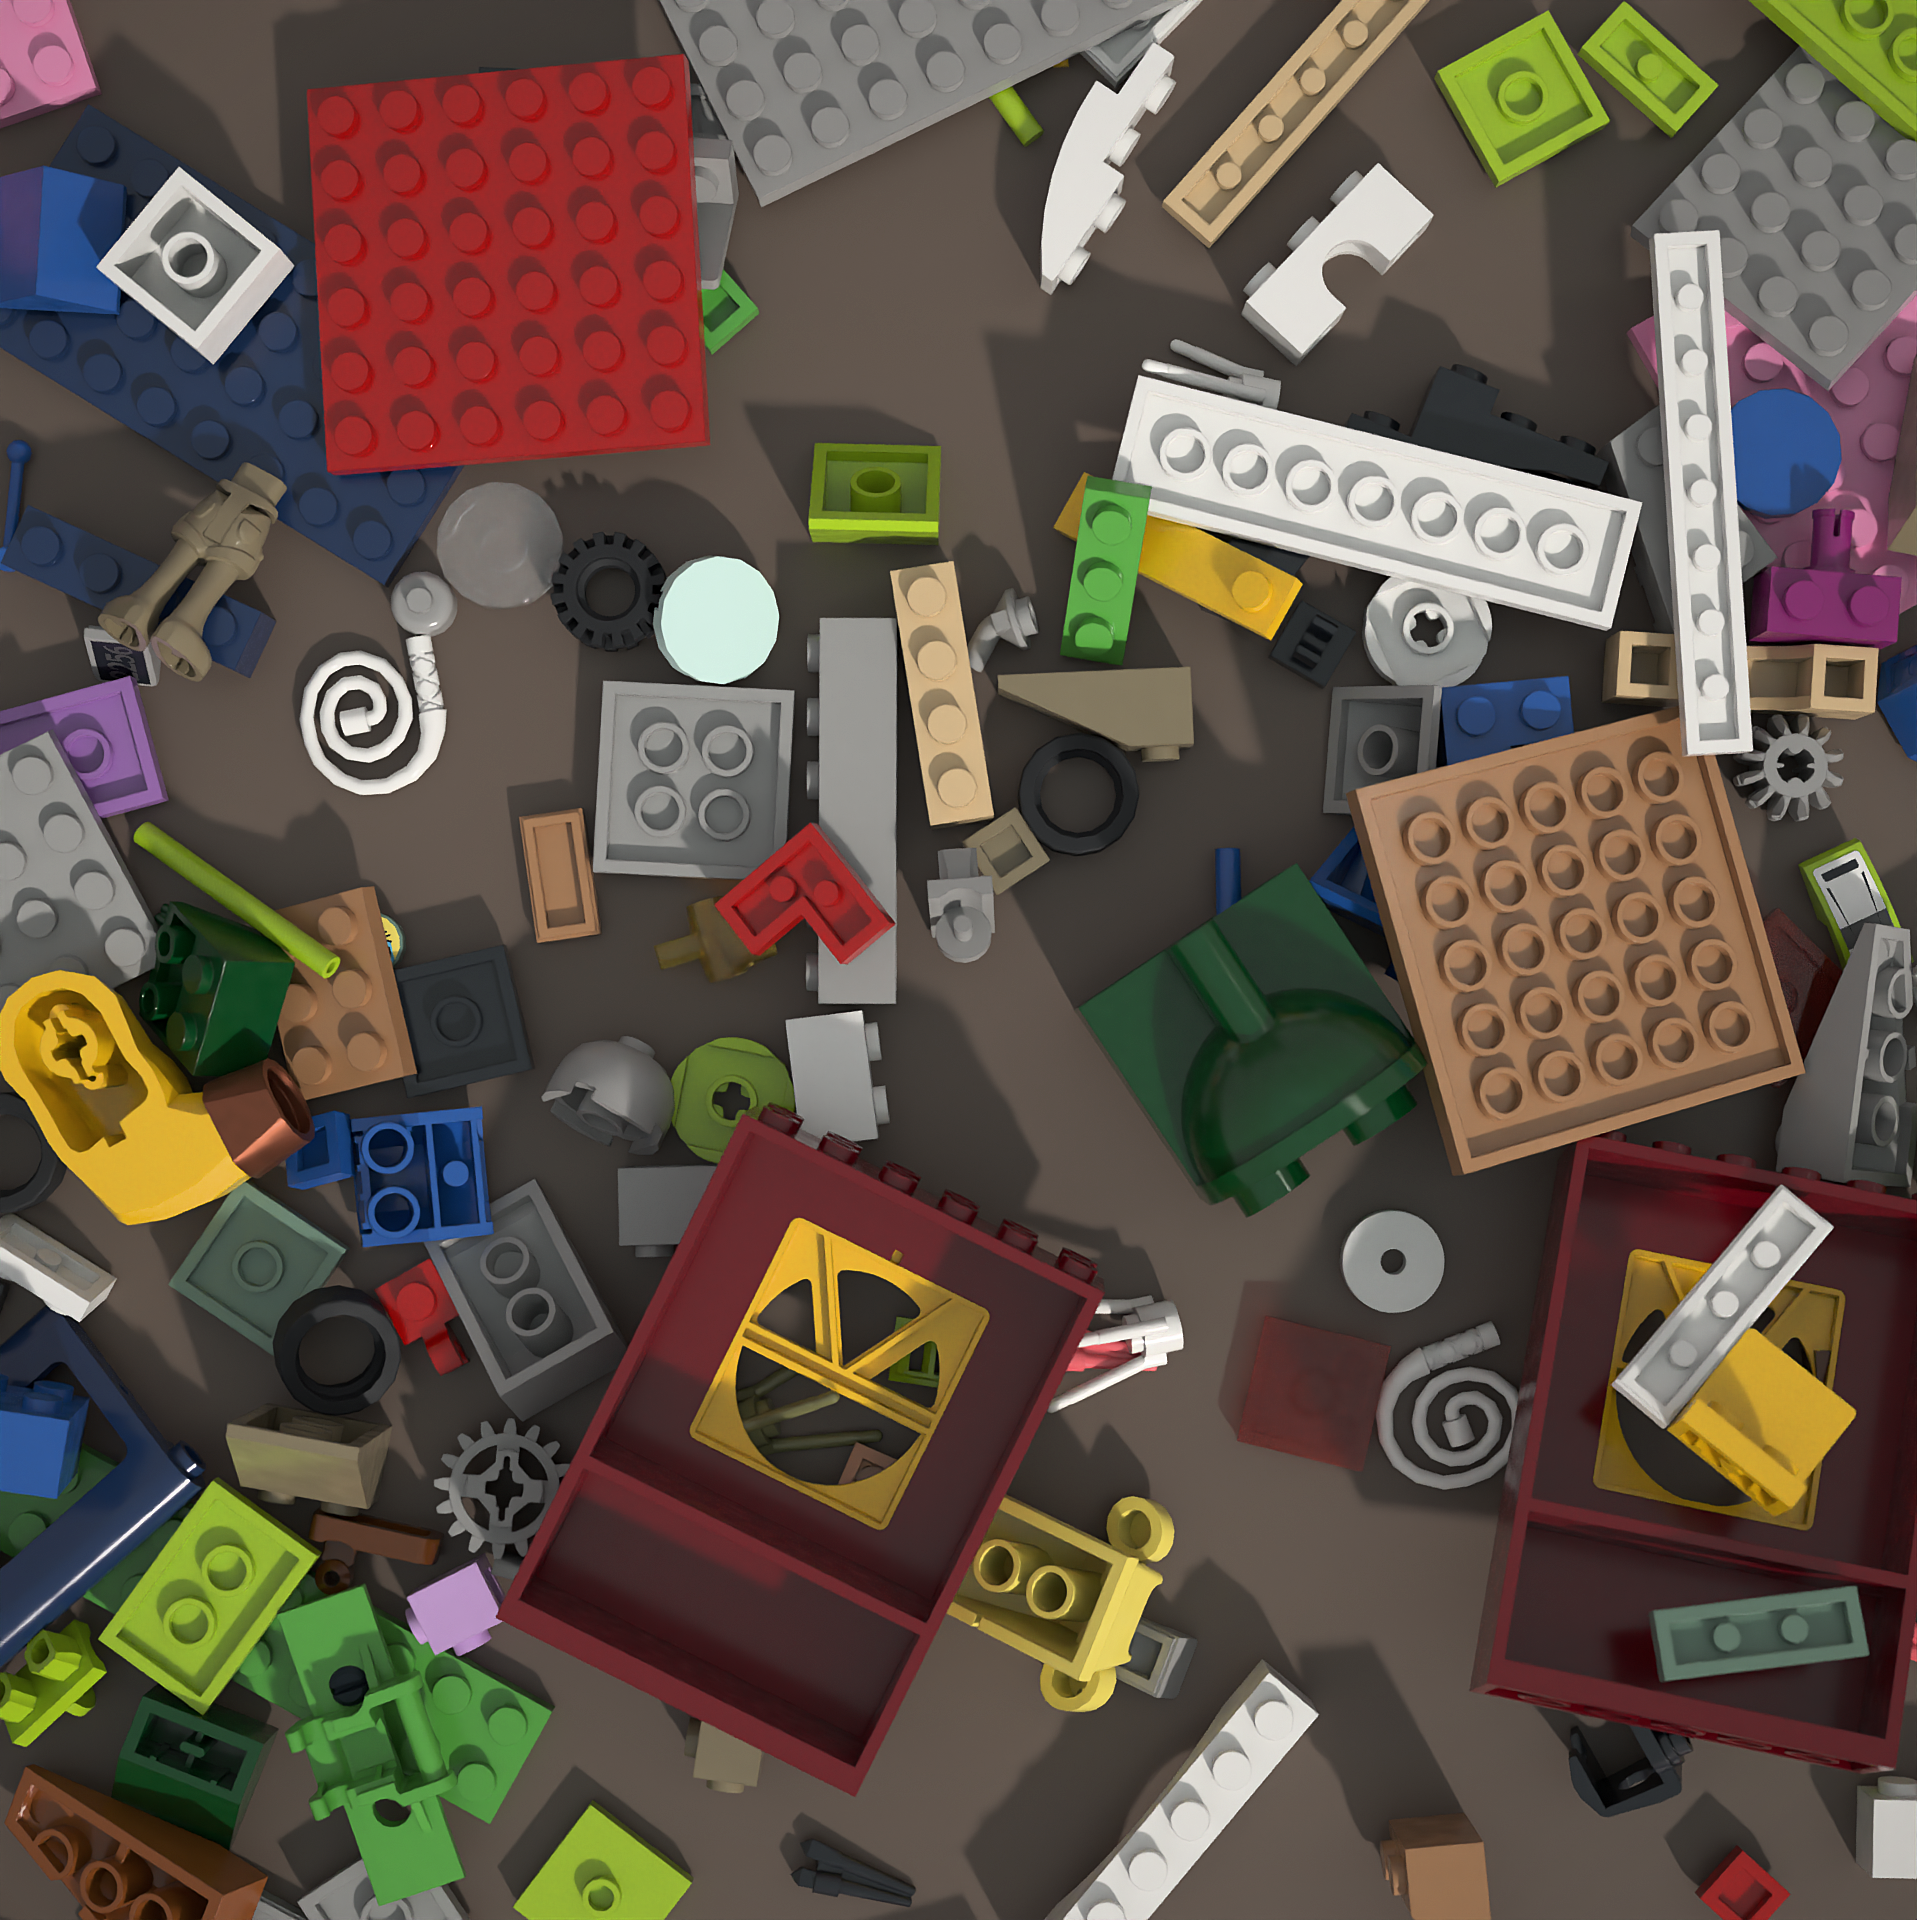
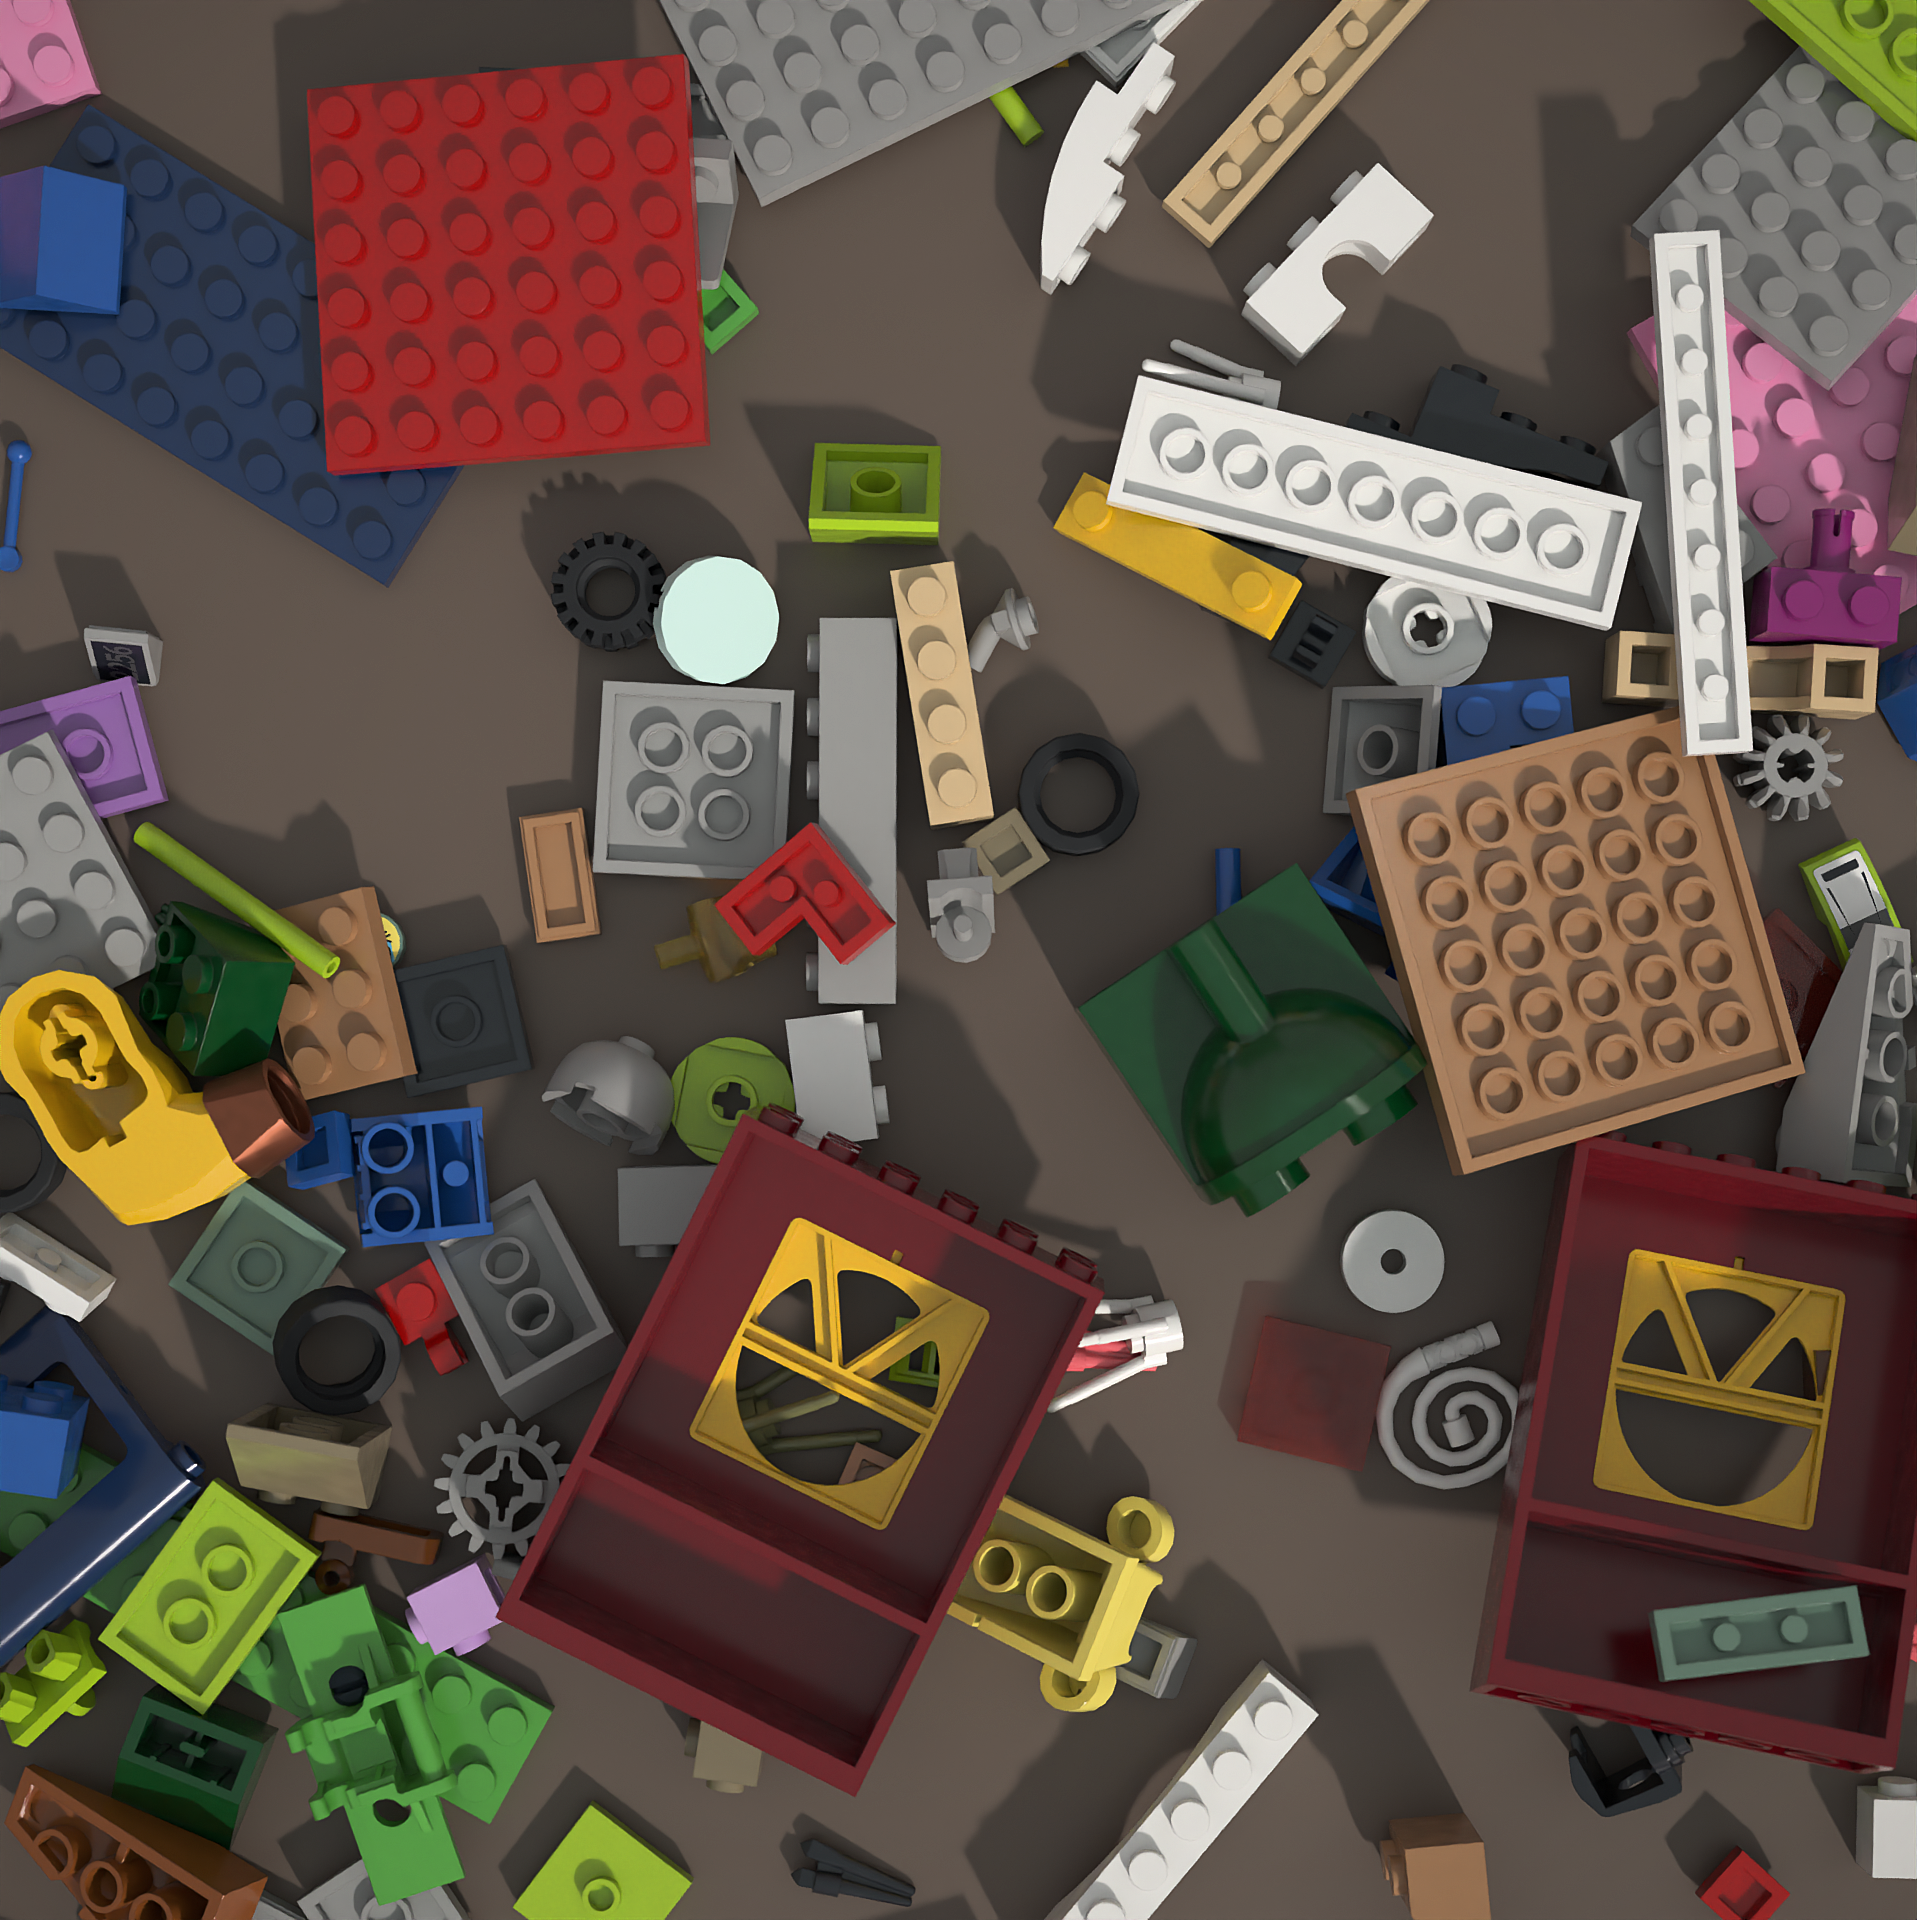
dark blue brick [1,505,277,678] -> none
white brick [96,167,294,365] -> none
dark tan piece [98,462,287,682] -> none
white piece [299,635,447,795] -> none
light grey piece [391,571,457,637] -> none
clear tile [437,482,564,610] -> none
dark tan slope [997,667,1194,762] -> none
bright green plate [1060,476,1152,666] -> none
lime plate [1434,10,1610,188] -> none
lime plate [1577,1,1719,138] -> none
white tile [1611,1184,1834,1429] -> none
yellow bracket [1667,1328,1856,1517] -> none
blue tile [1731,388,1842,519] -> none

